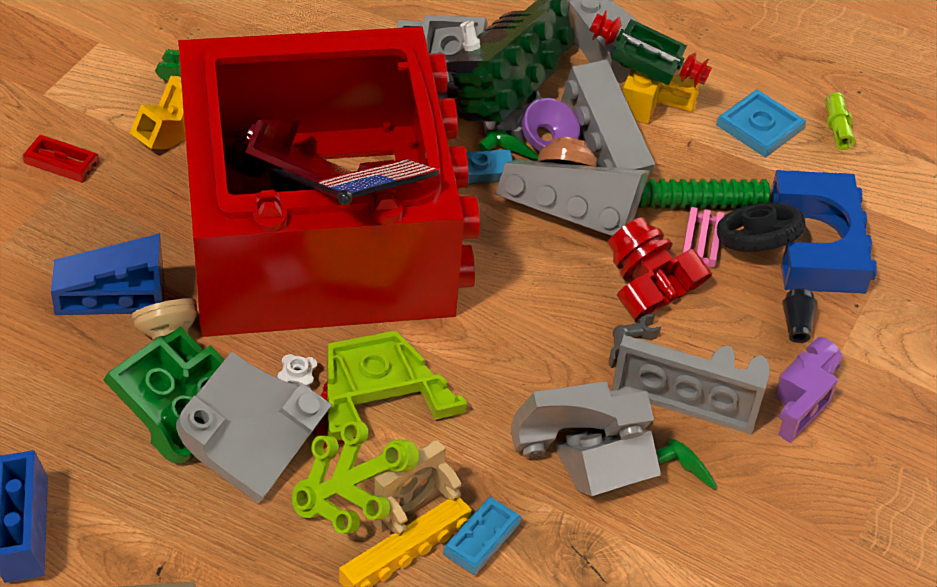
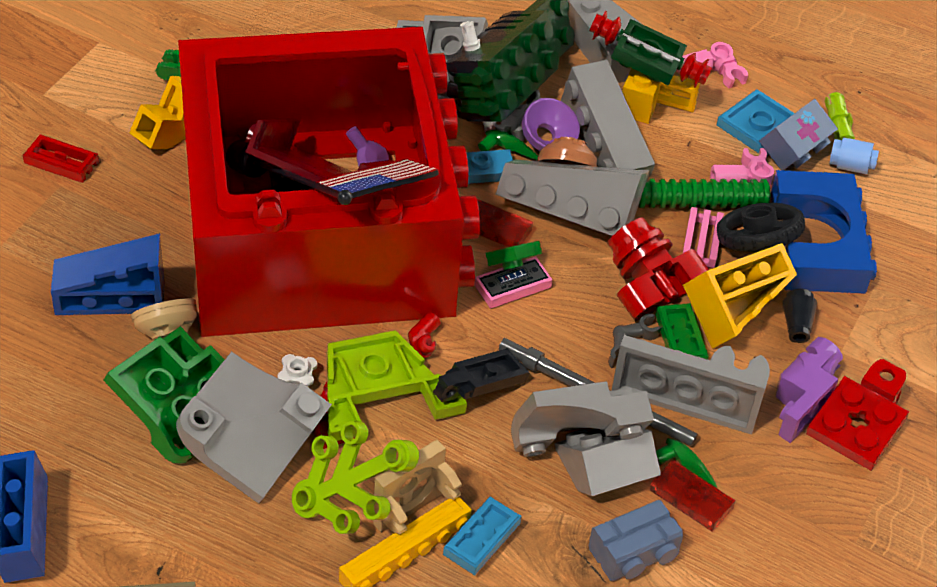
none -> medium lavender rock [346,126,389,167]
none -> red arm [408,312,441,358]
none -> black hinge [433,348,530,402]
none -> tile [475,256,552,309]
none -> clear red plate [477,199,533,247]
none -> green plate [486,240,543,270]
none -> dark grey bar [498,338,698,447]
none -> sand blue brick [588,500,683,581]
none -> clear red plate [650,460,736,532]
none -> green plate [655,303,709,360]
none -> bright pink bar [676,42,748,88]
none -> yellow wedge [683,243,797,349]
none -> bright pink bar [710,148,774,188]
none -> sand blue brick [759,99,838,170]
none -> red plate [806,359,909,471]
none -> light blue brick [829,137,879,175]

